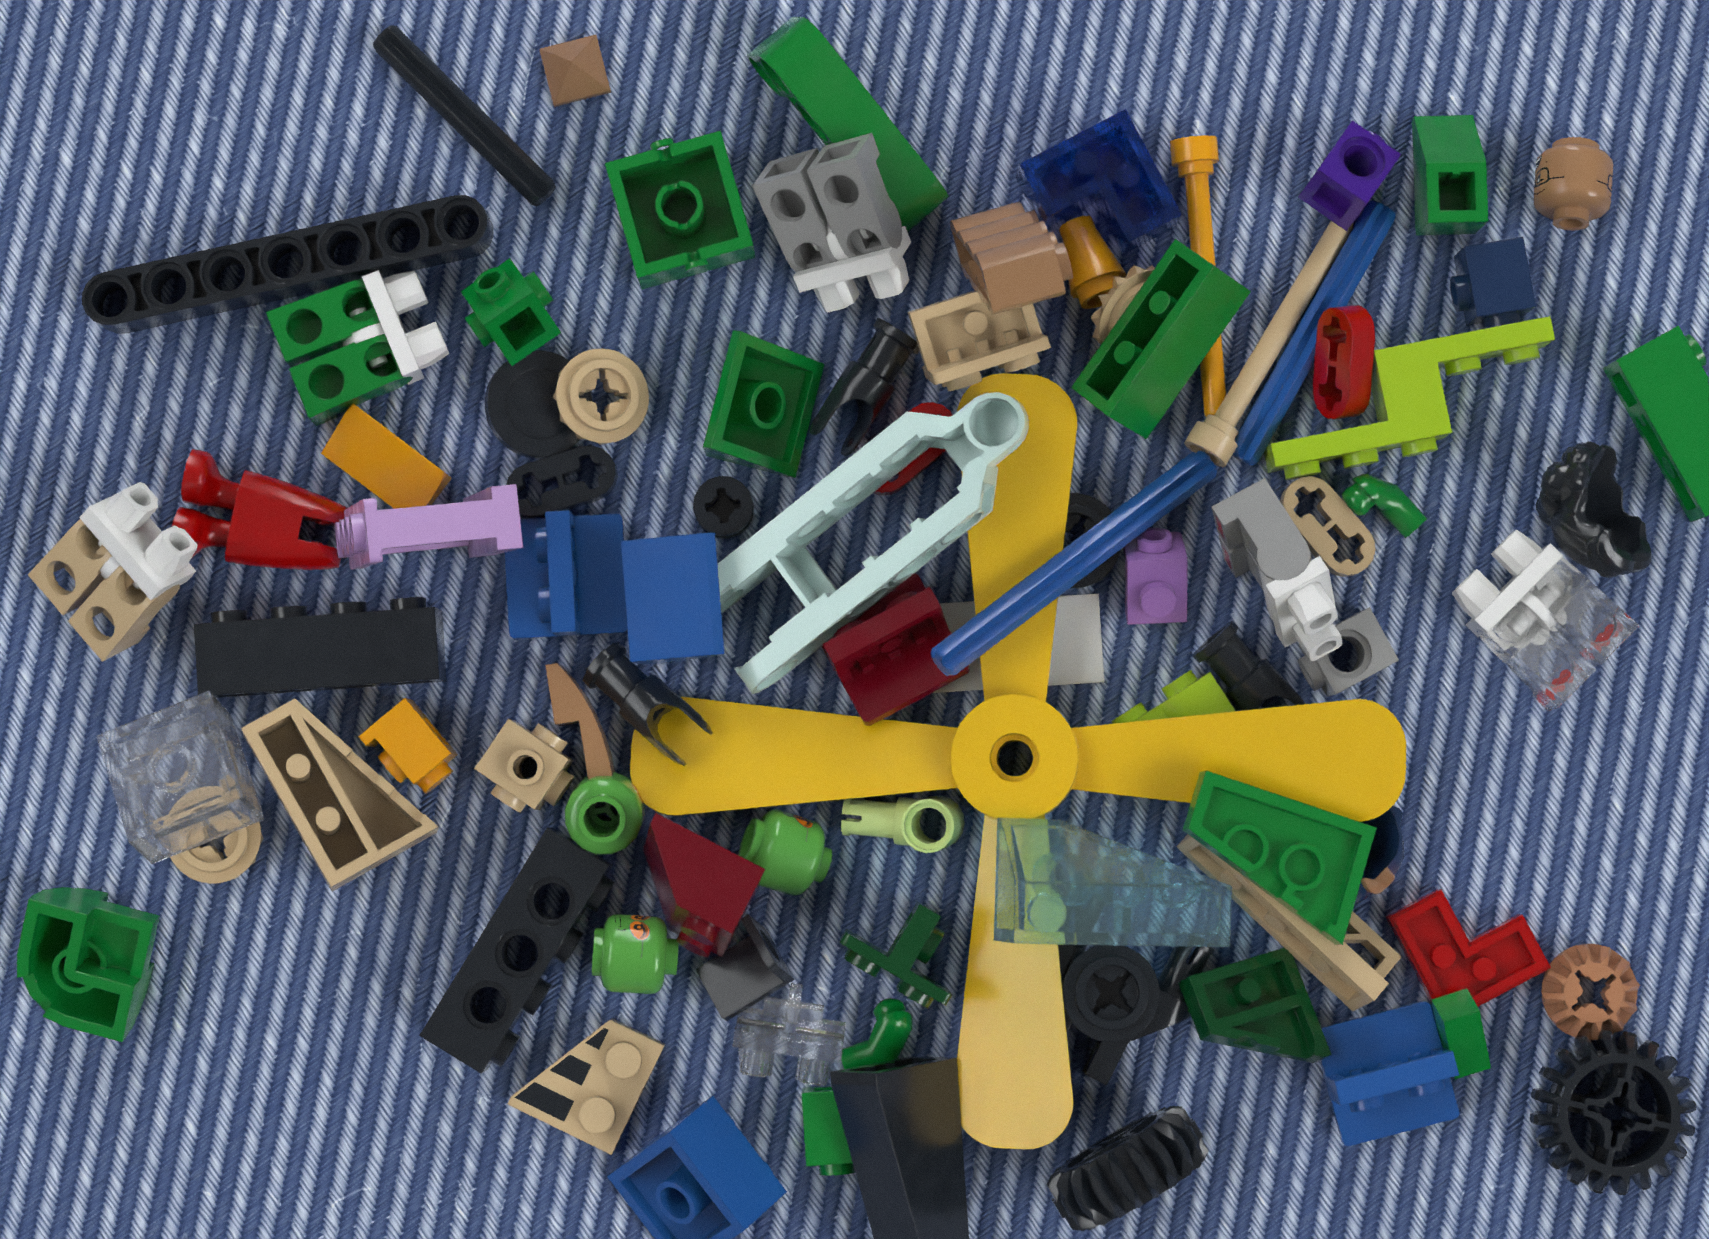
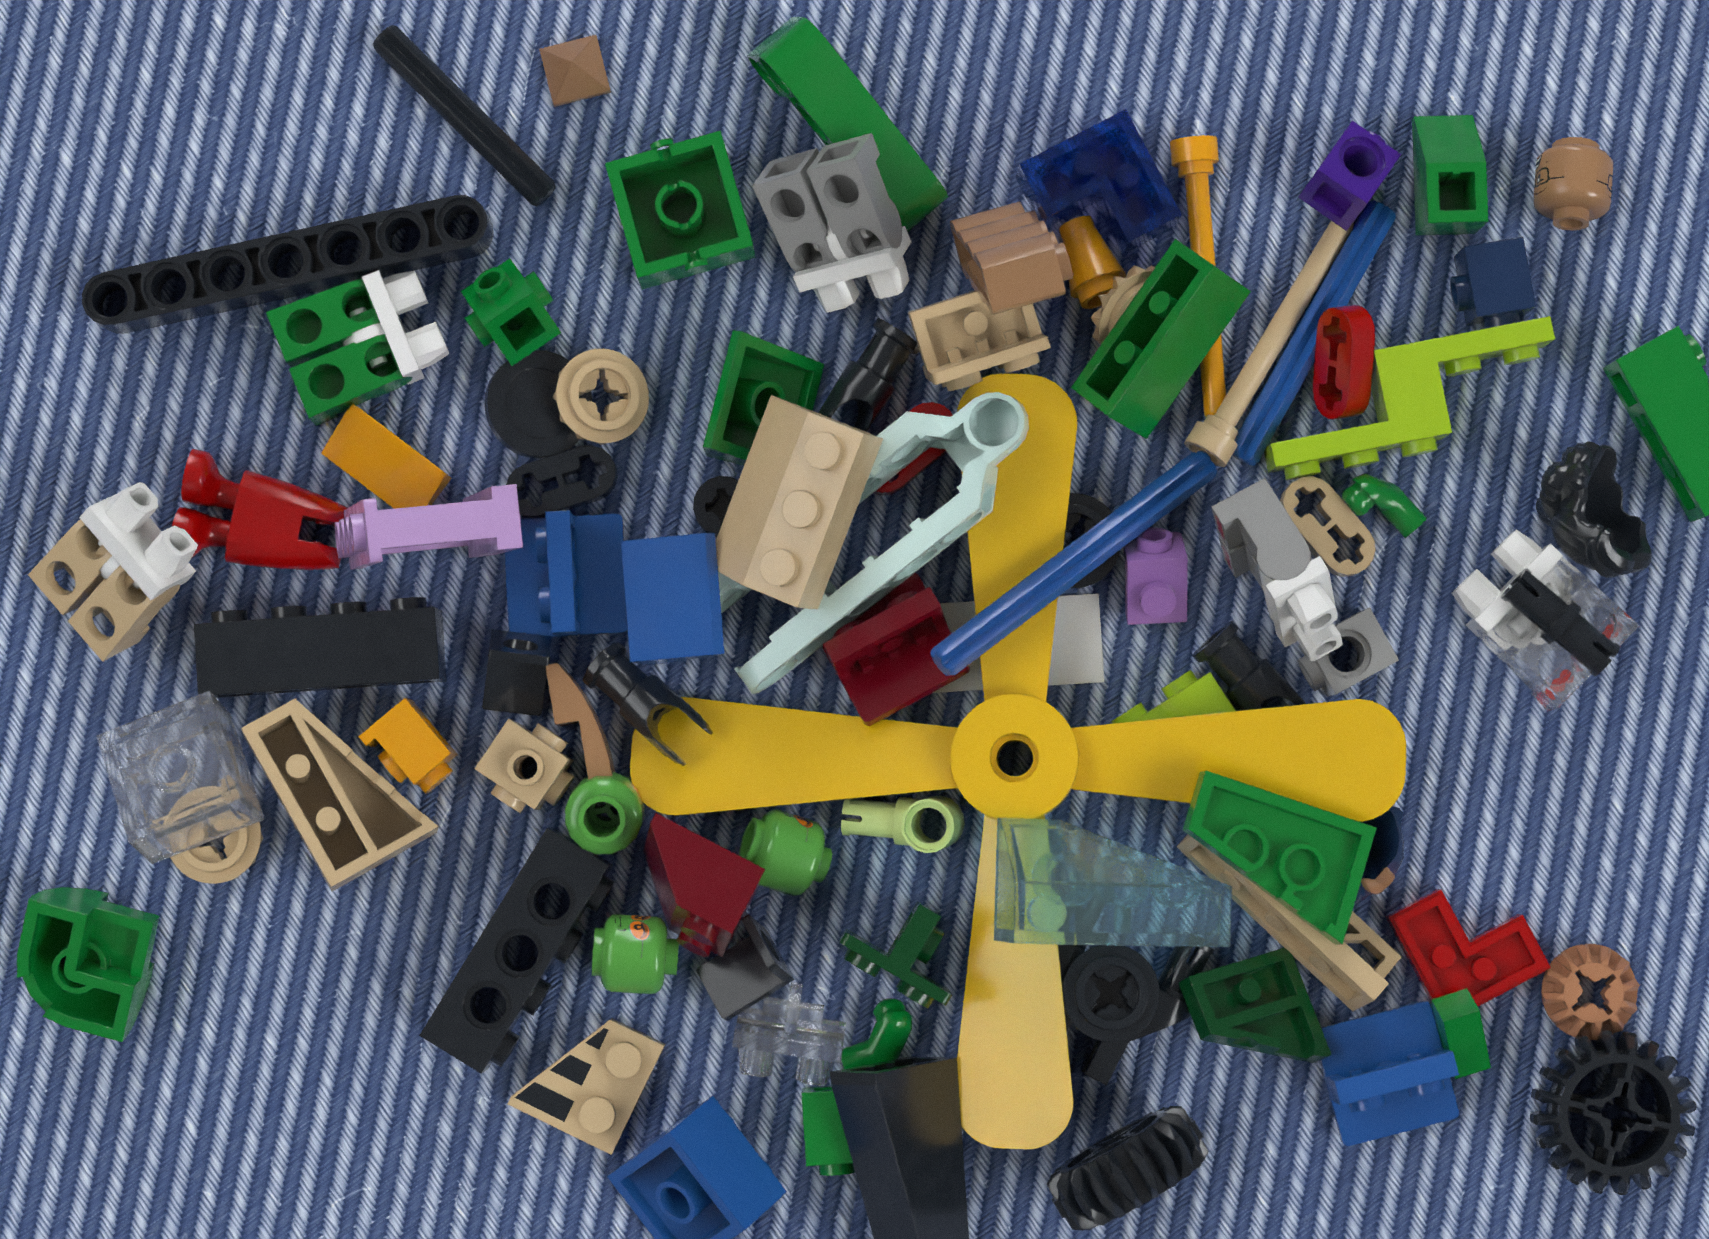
none -> black bracket [482,629,551,716]
none -> tan slope [716,395,883,609]
none -> black pin [1501,568,1620,676]

